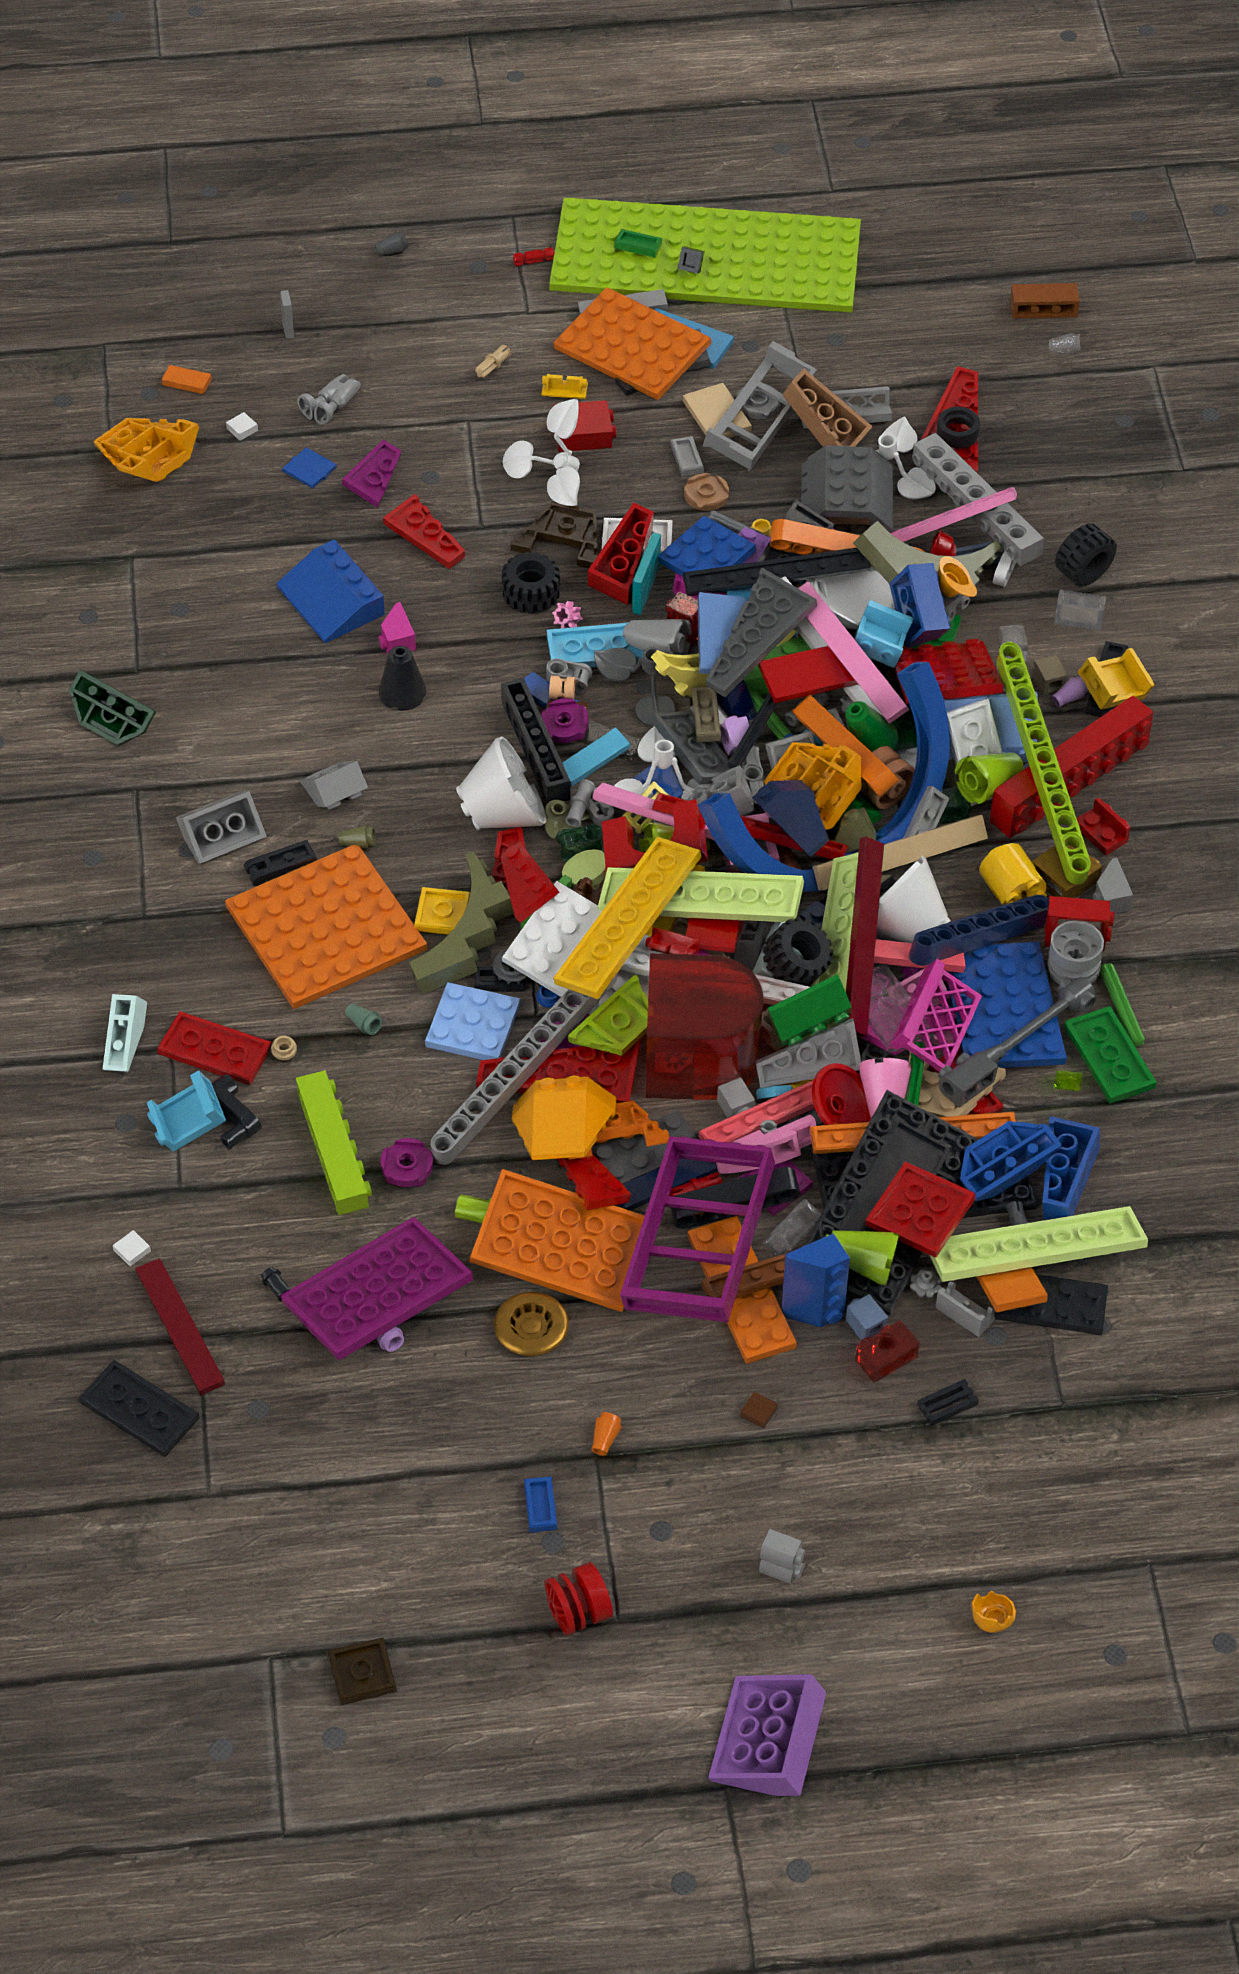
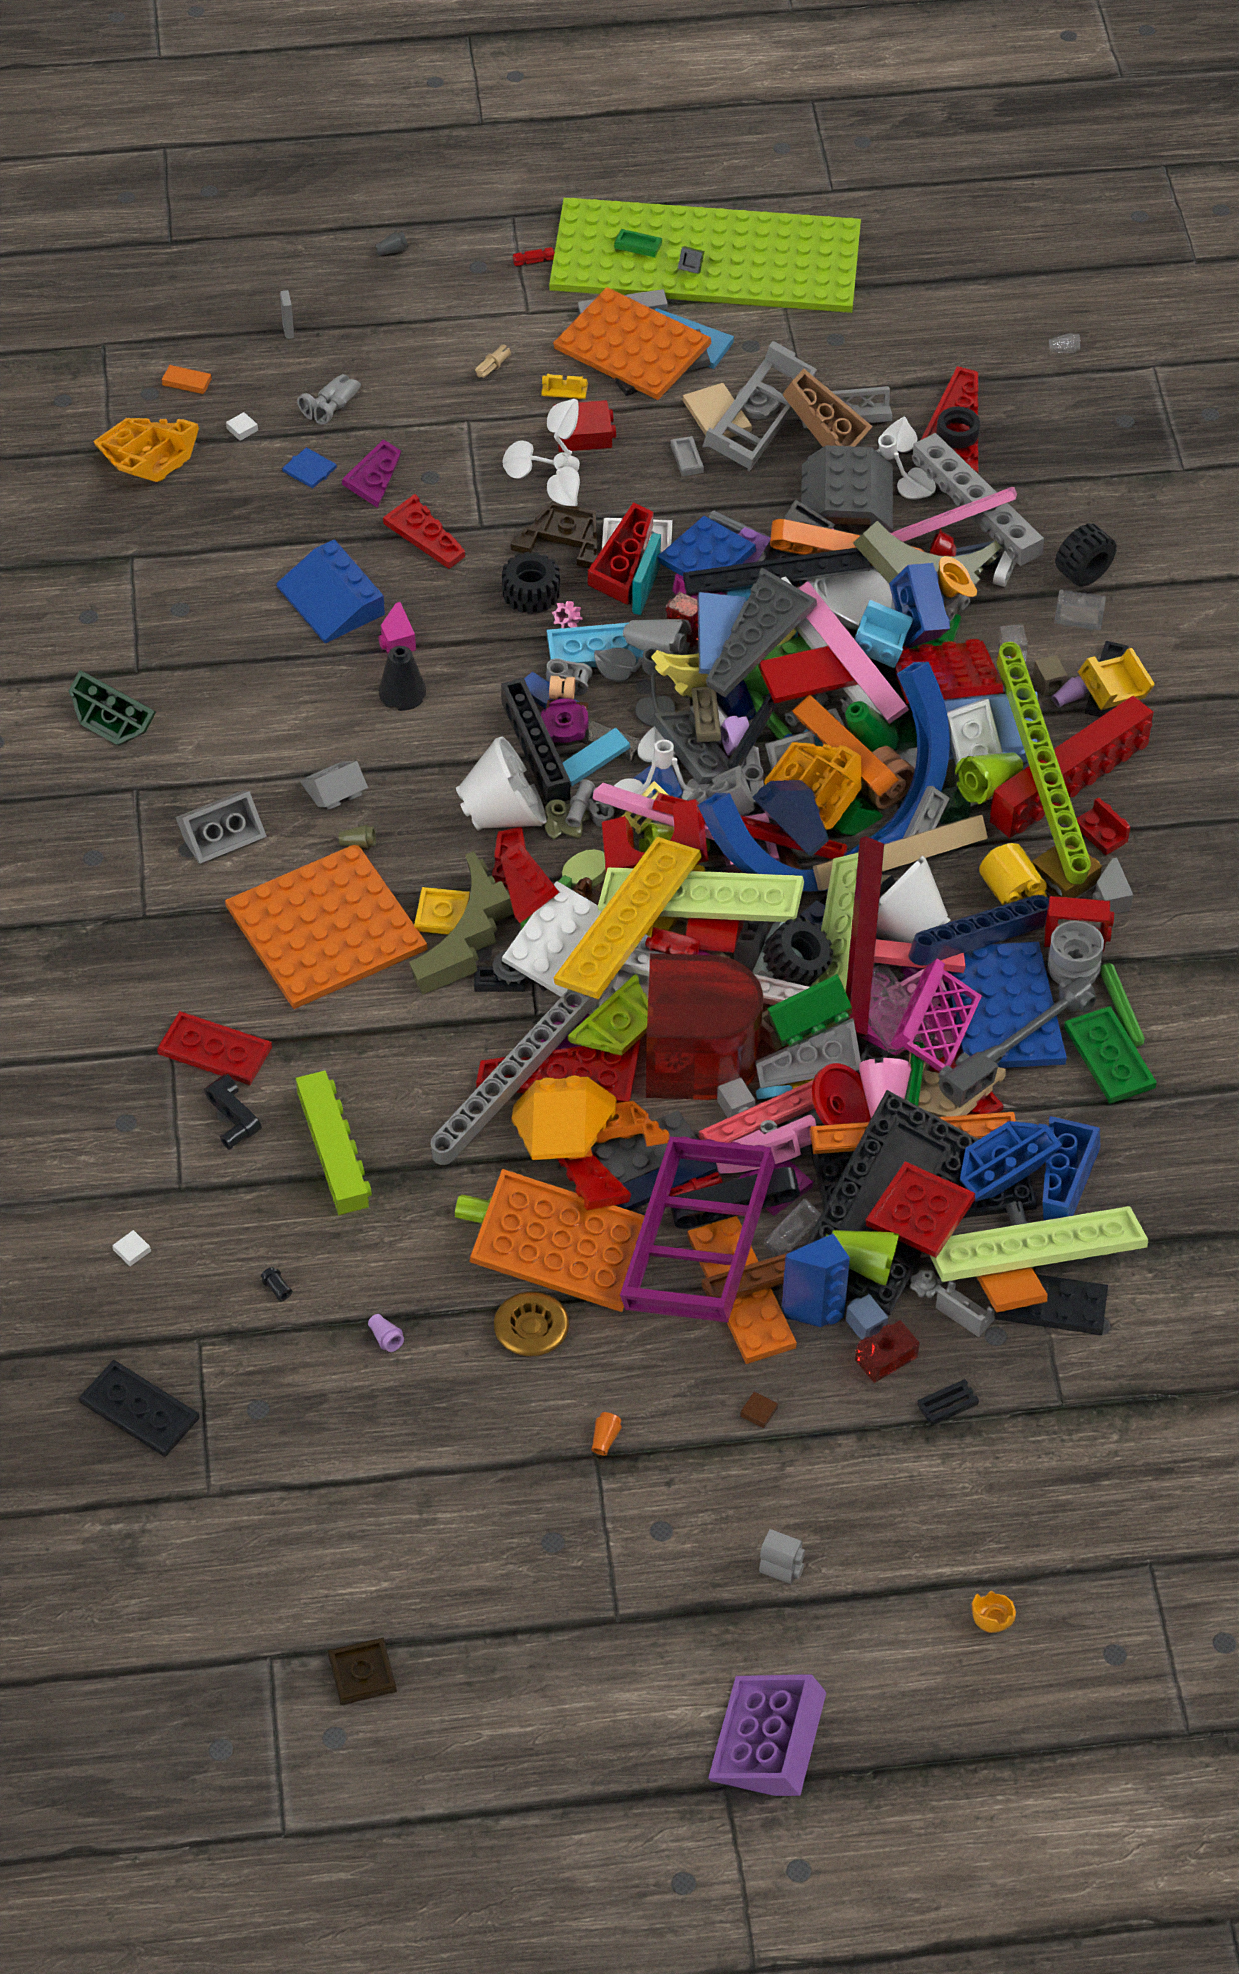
light aqua slope [102,994,147,1072] -> none
dark red tile [135,1258,225,1396] -> none
medium azure panel [147,1070,226,1152] -> none
black plate [244,840,317,886] -> none
tan plate [271,1036,297,1060] -> none
magenta plate [280,1217,474,1361] -> none
sand green cone [345,1003,382,1035] -> none
magenta plate [380,1138,433,1187] -> none
light blue plate [425,982,520,1060] -> none
blue tile [524,1476,557,1533] -> none
blue plate [536,986,561,1008] -> none
red wheel [544,1561,613,1636] -> none
clear green piece [556,824,604,861] -> none
medium nougat tile [684,473,729,511] -> none
yellow plate [751,519,771,536] -> none
olive slope [830,808,876,860] -> none
dark orange brick [1010,283,1080,319] -> none
clear neon green slope [1054,1070,1083,1091] -> none

